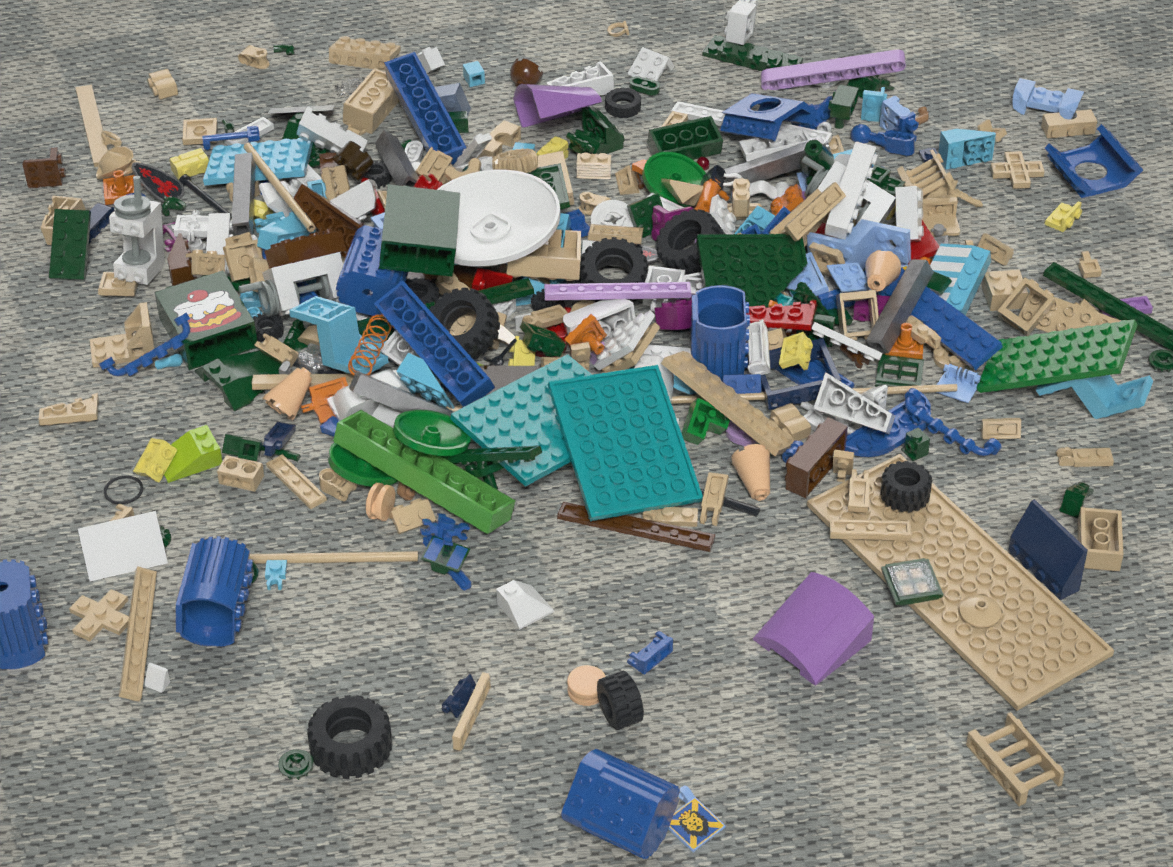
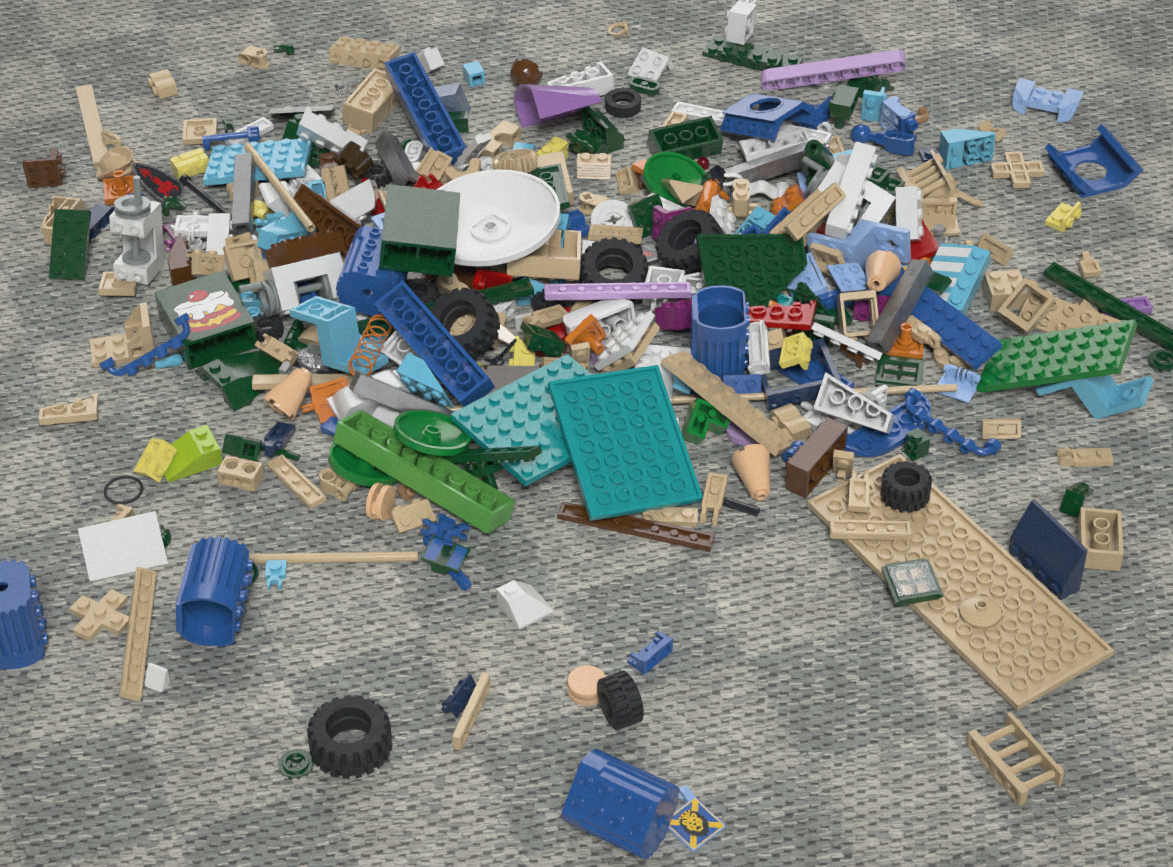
medium lavender windscreen [753,572,874,686] -> none
tan arch [1041,109,1097,138] -> none

